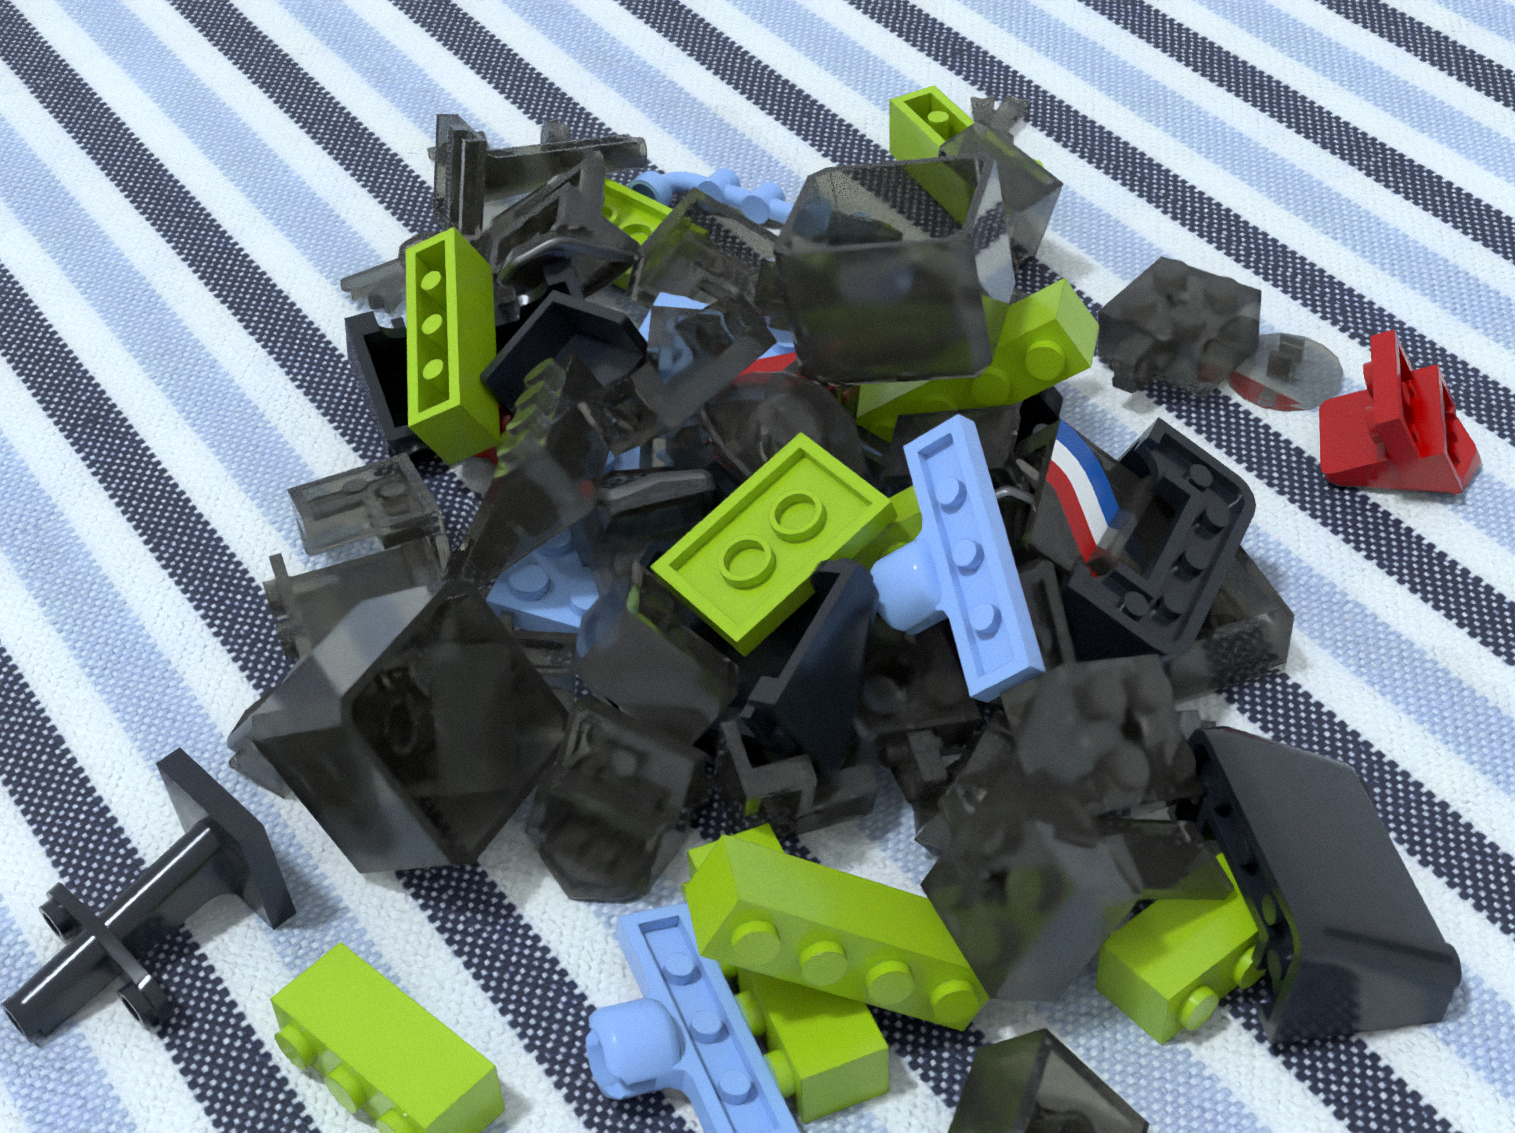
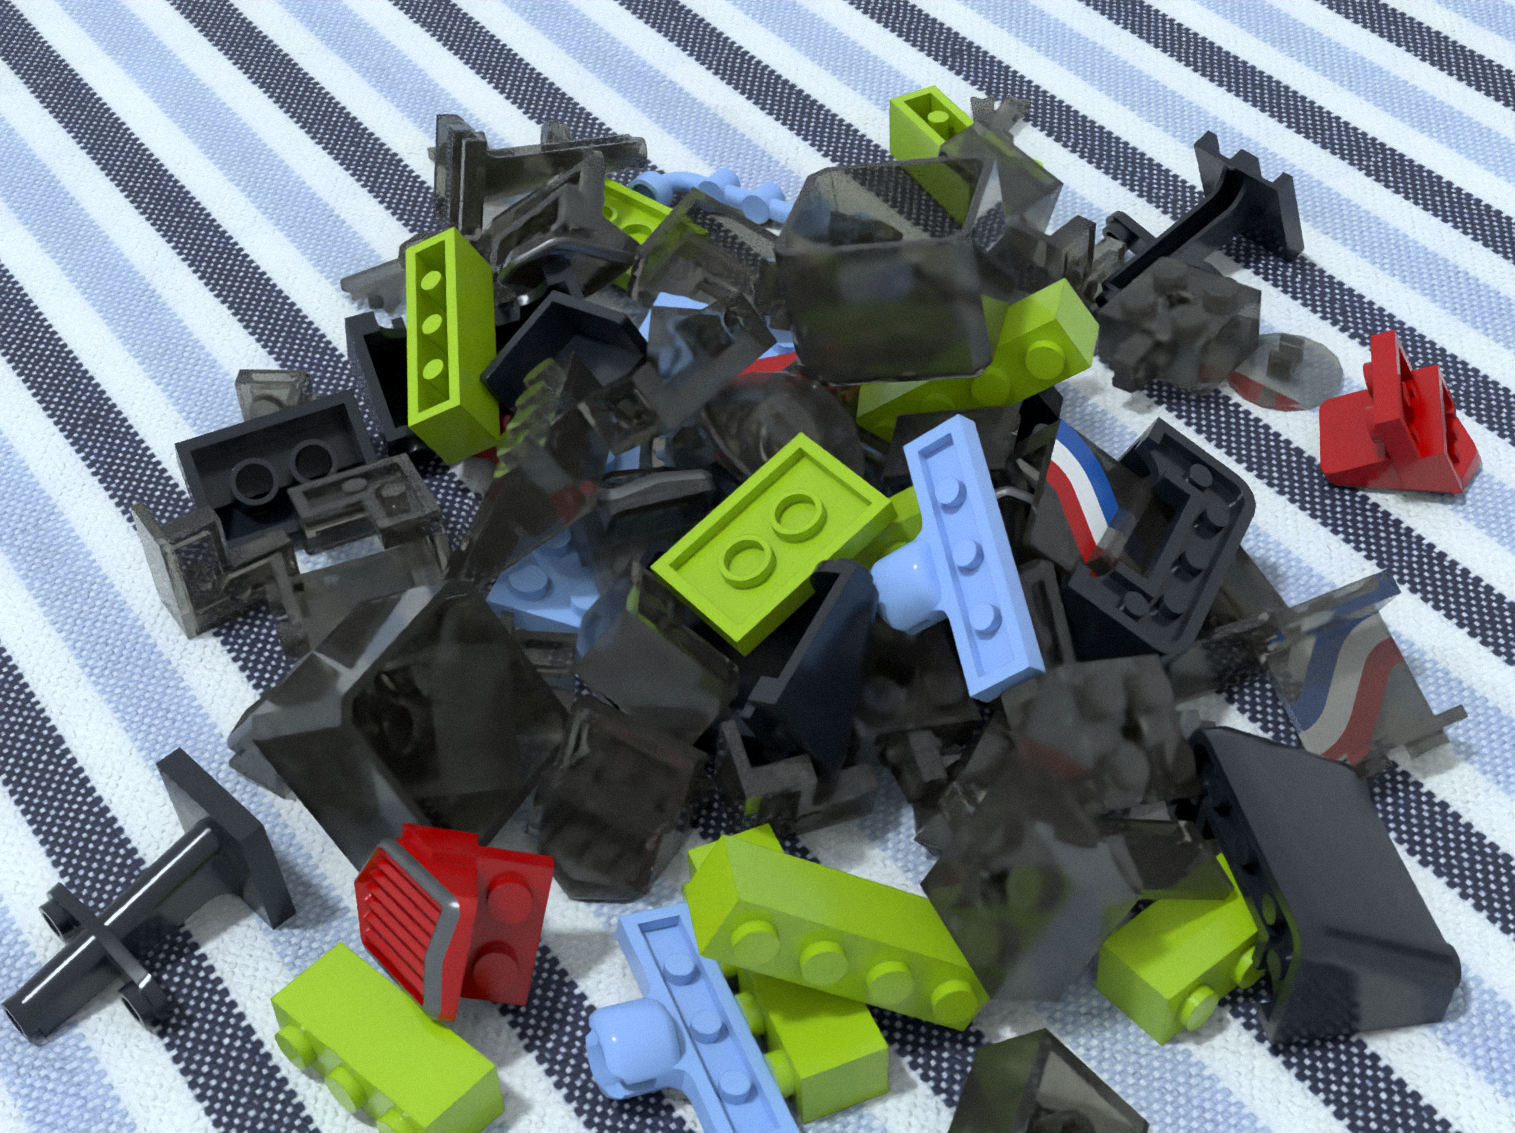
none -> clear smoke panel [130,501,304,640]
none -> black slope [174,388,393,561]
none -> clear smoke bracket [234,369,322,422]
none -> red piece [354,823,554,1022]
none -> clear smoke panel [1002,215,1126,313]
none -> black piece [1095,130,1305,322]
none -> clear smoke panel [1248,568,1469,781]

